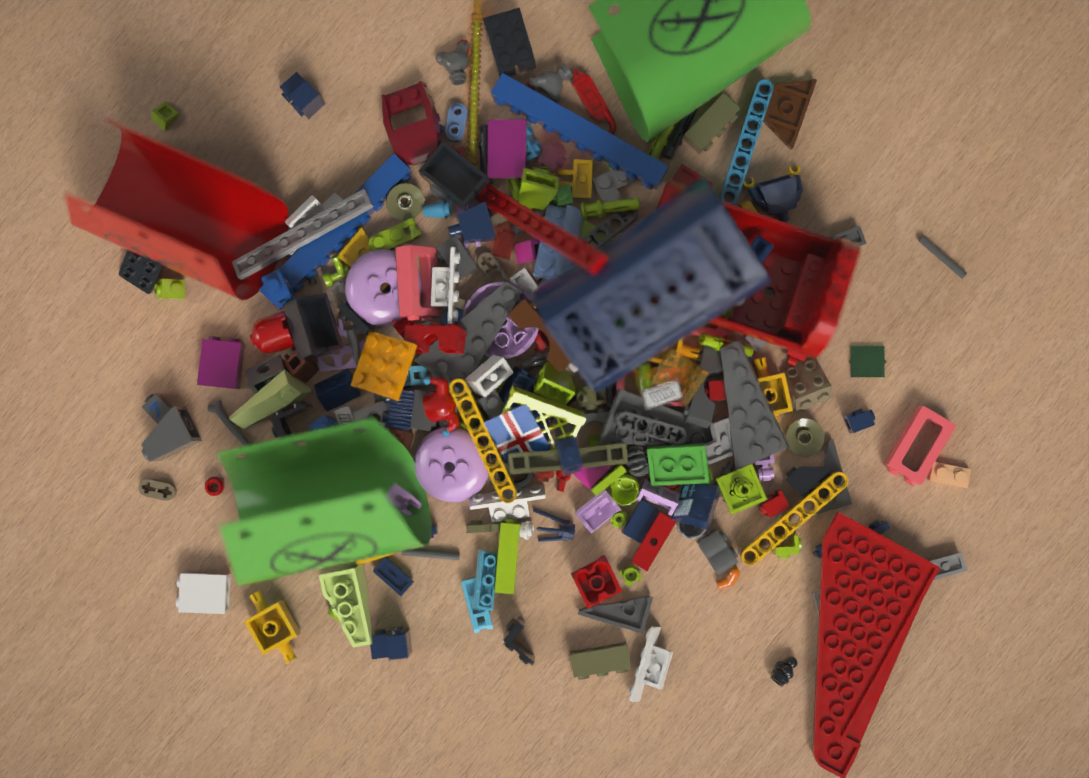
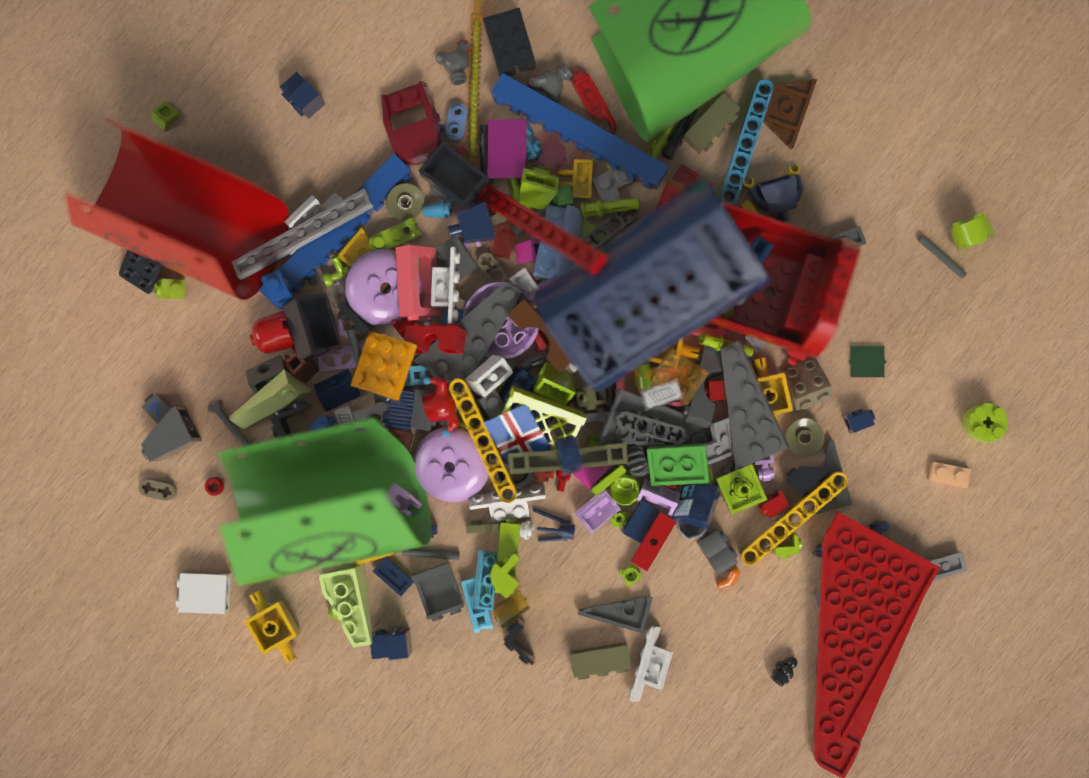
magenta brick [197,336,245,389] -> none
red piece [571,555,622,608] -> none
coral piece [883,405,956,486] -> none
none -> dark grey panel [411,562,464,622]
none -> lime brick [491,551,520,598]
none -> clear yellow piece [493,589,530,628]
none -> lime brick [950,212,996,251]
none -> lime brick [962,403,1008,442]

